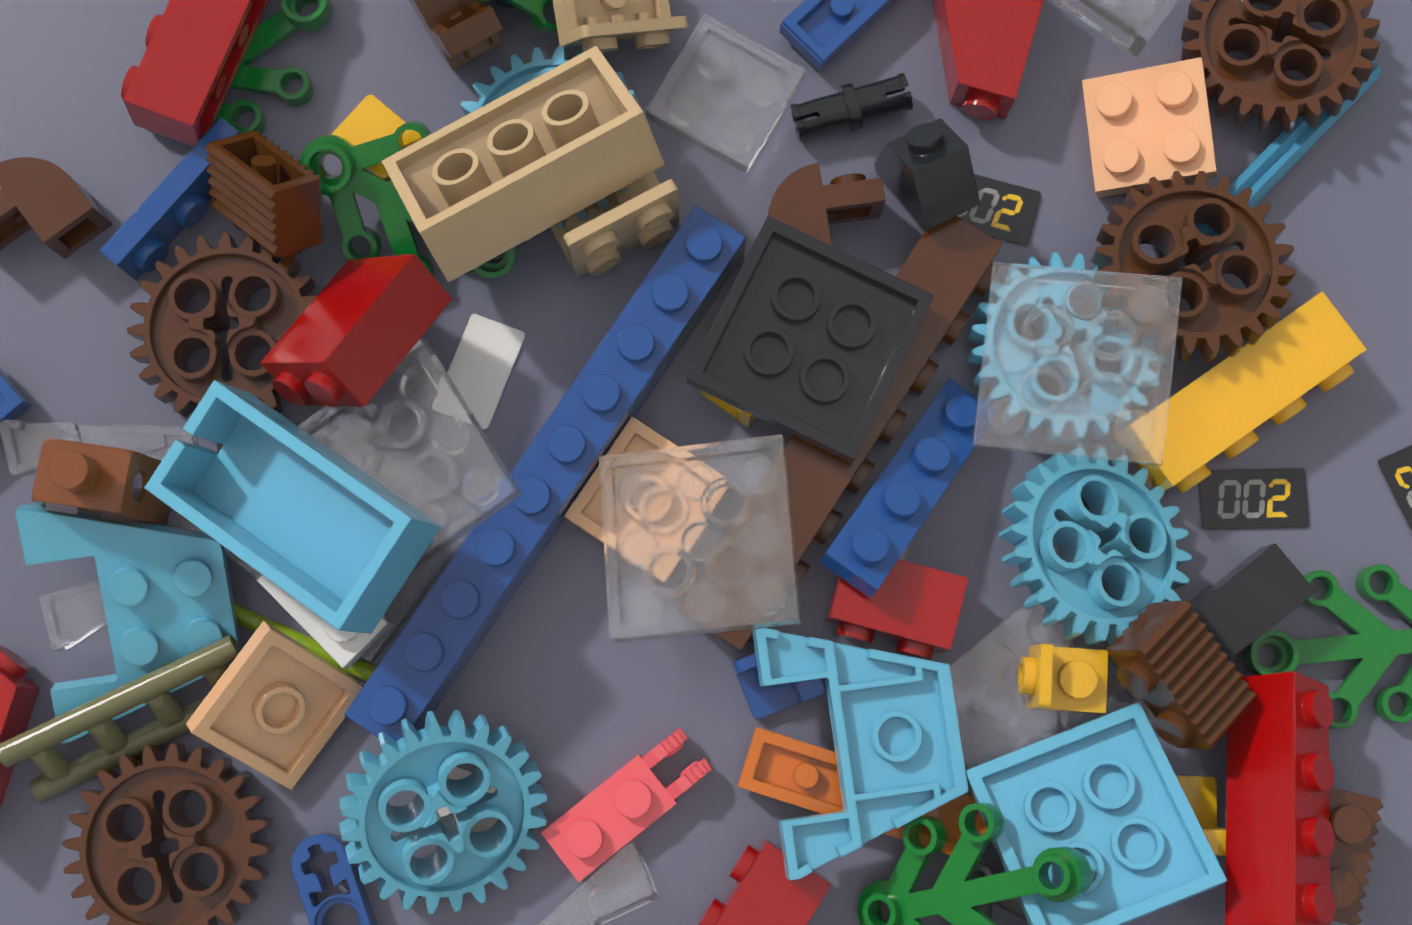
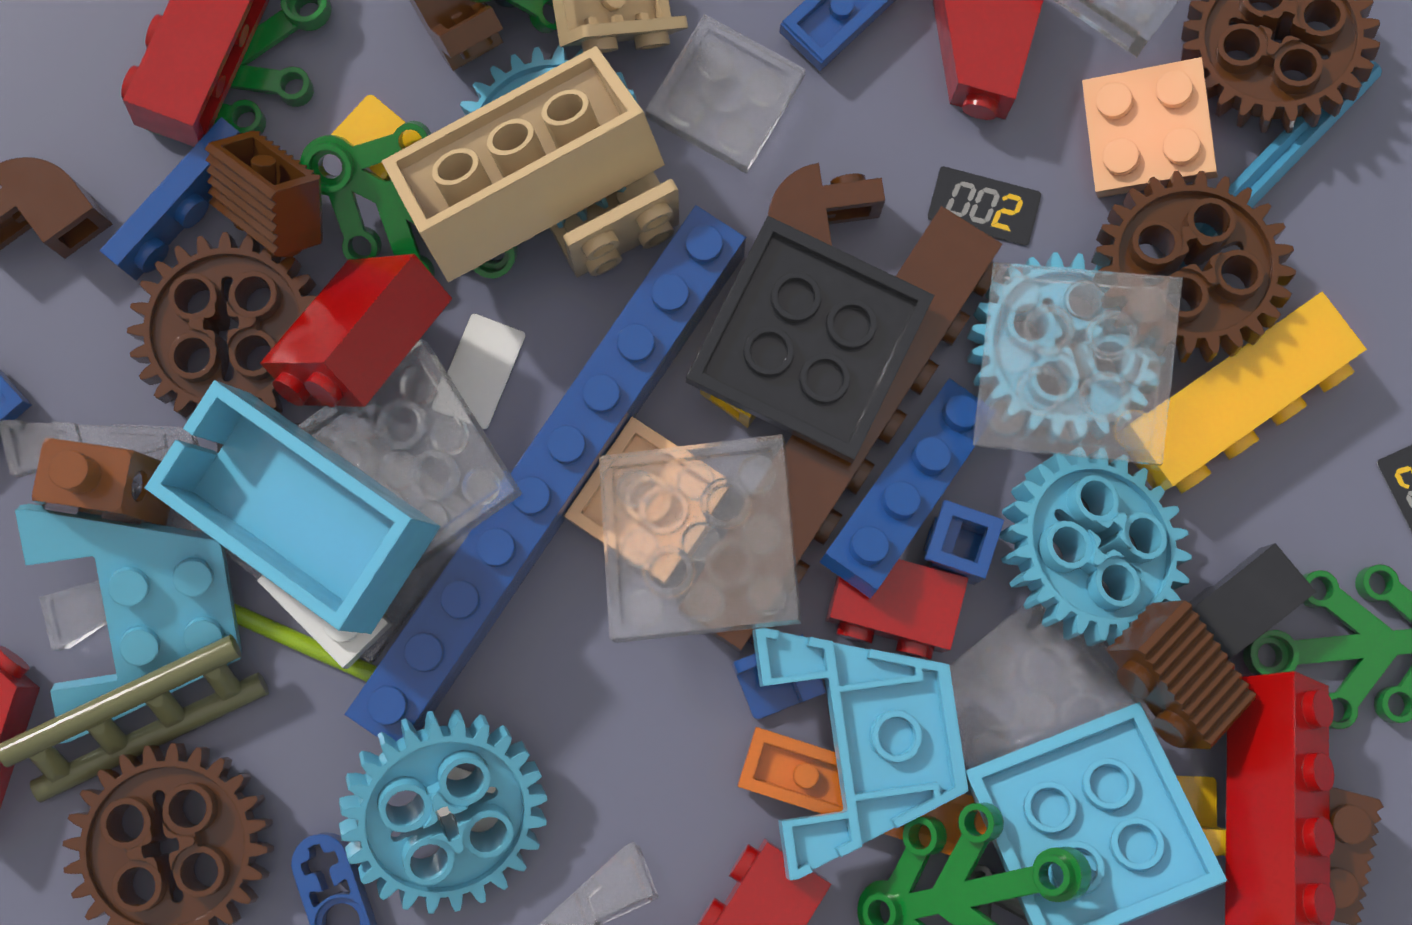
light nougat plate [186,620,364,790] -> none
coral hinge [541,727,713,883] -> none
black pin [790,73,913,141] -> none
black slope [874,118,980,230] -> none
yellow bracket [1017,644,1108,714] -> none
black sticker [1199,468,1309,529] -> none
none -> blue brick [923,500,1004,585]

